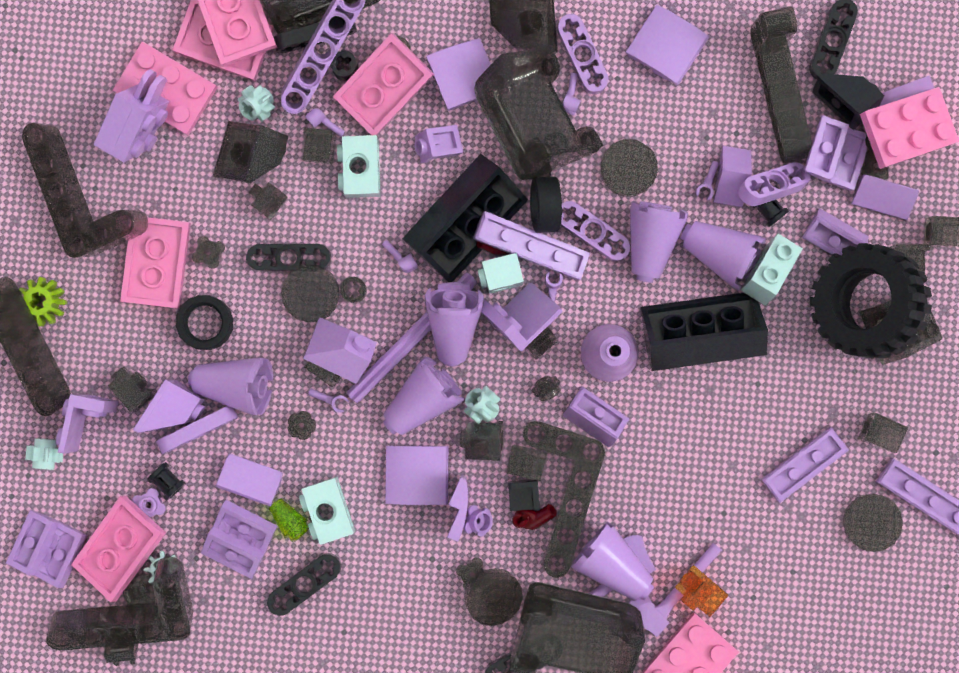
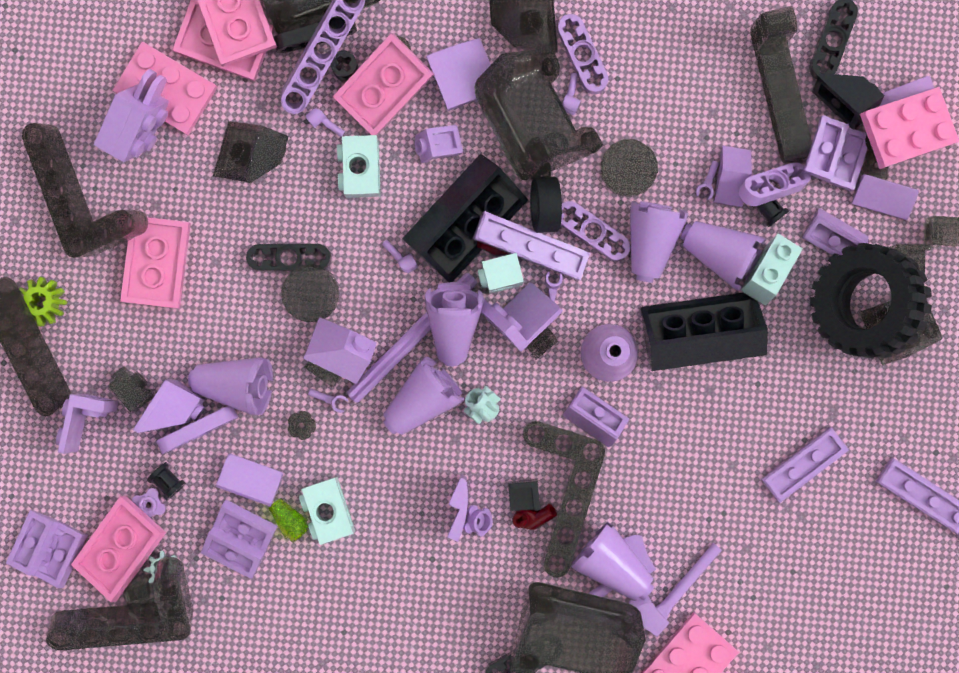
light aqua gear [25,438,63,470] -> none
clear smoke tile [104,631,139,666] -> none
black tyre [176,295,233,350] -> none
clear smoke plate [192,236,225,269] -> none
light aqua gear [238,85,275,122] -> none
clear smoke tile [248,182,288,220] -> none
black beam [267,553,342,616] -> none
clear smoke panel [303,127,336,165] -> none
clear smoke bush [340,277,367,303] -> none
lavender slope [385,446,449,505] -> none
clear smoke plate [456,557,490,592] -> none
clear smoke brick [460,421,504,461] -> none
clear smoke tile [464,568,523,626] -> none
clear smoke panel [506,444,547,482] -> none
clear smoke plate [531,376,561,402] -> none
lavender slope [626,5,709,85] -> none
clear orange brick [675,565,729,617] -> none
clear smoke tile [843,493,903,552] -> none
clear smoke panel [858,413,908,453] -> none

